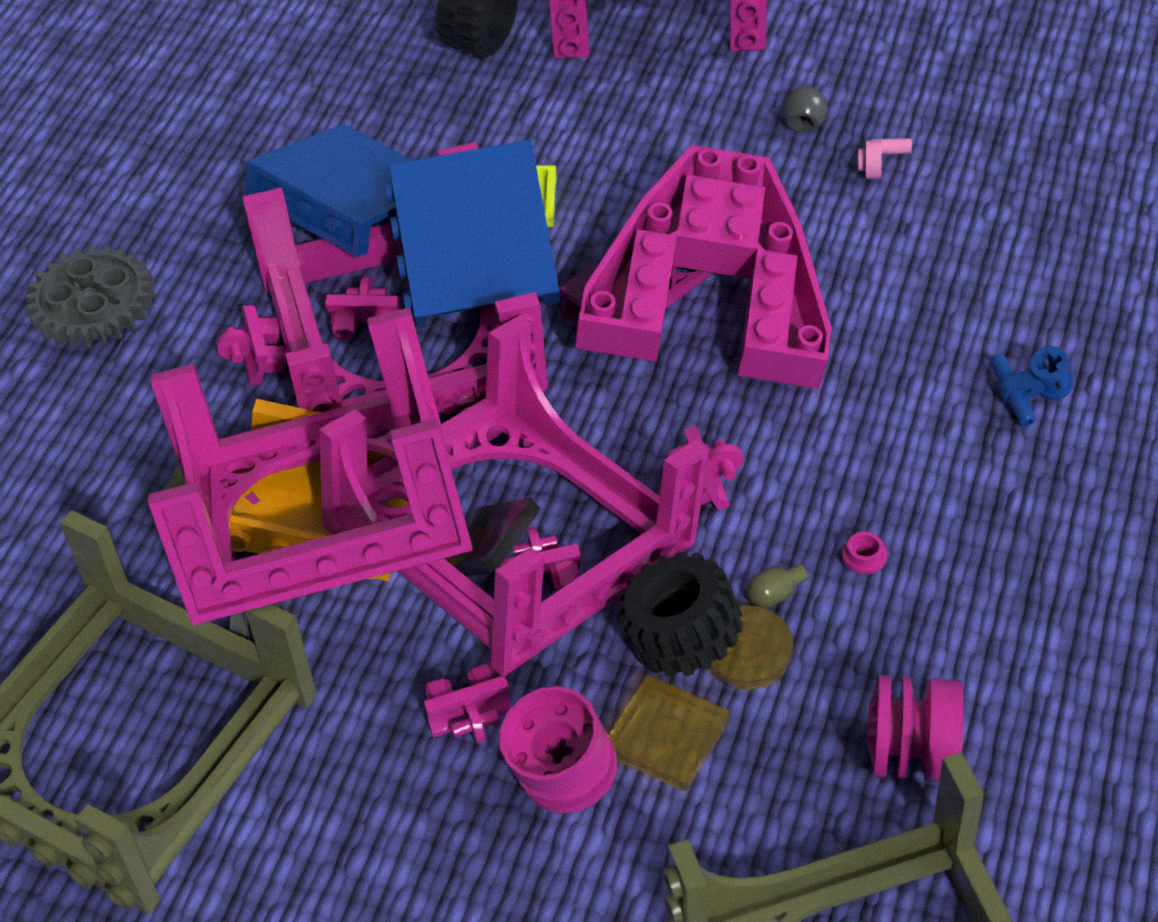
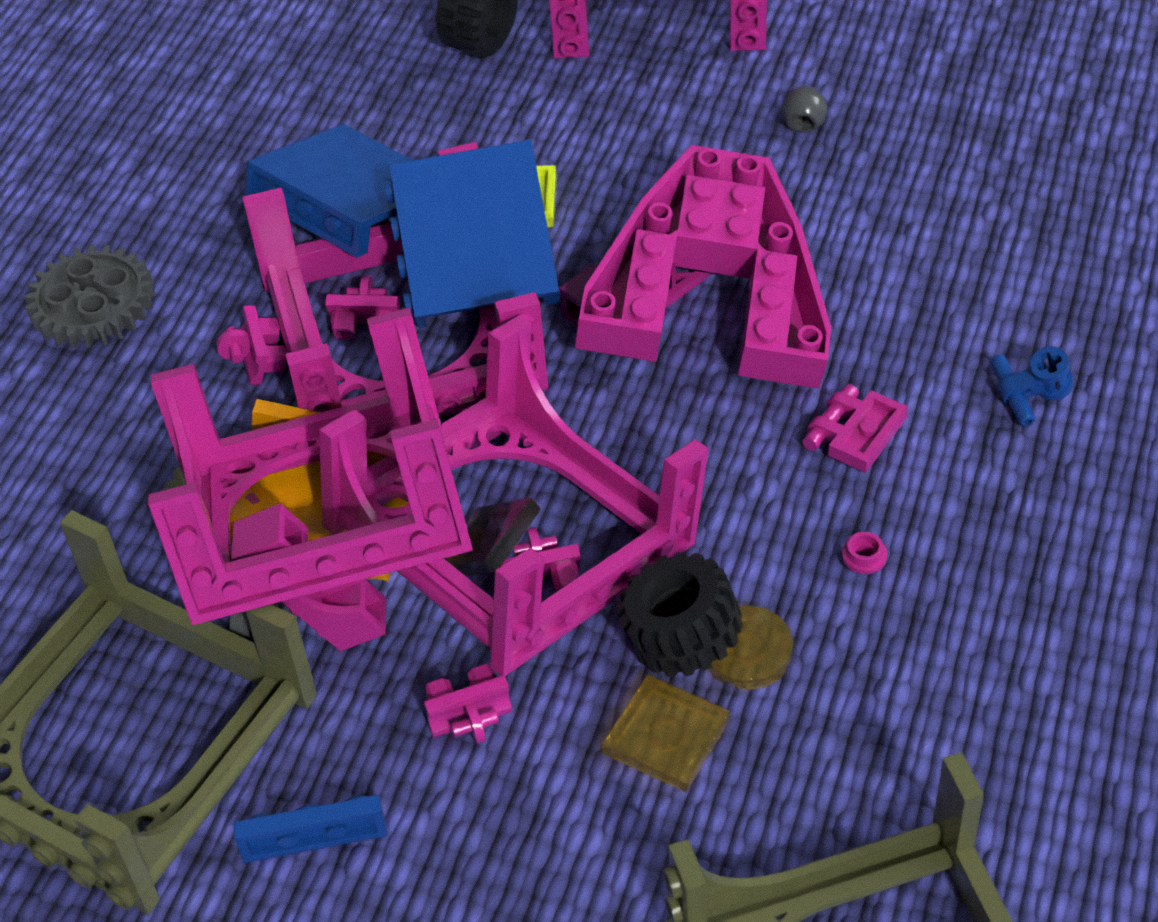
dark pink wheel [500,686,617,814] -> none
dark pink hips [668,425,744,511] -> none
olive cylinder [746,564,808,608] -> none
bright pink plate [858,139,912,179] -> none
dark pink wheel [867,674,964,782] -> none
none -> dark pink arch [230,503,386,652]
none -> blue plate [233,795,388,863]
none -> dark pink plate [802,384,908,473]

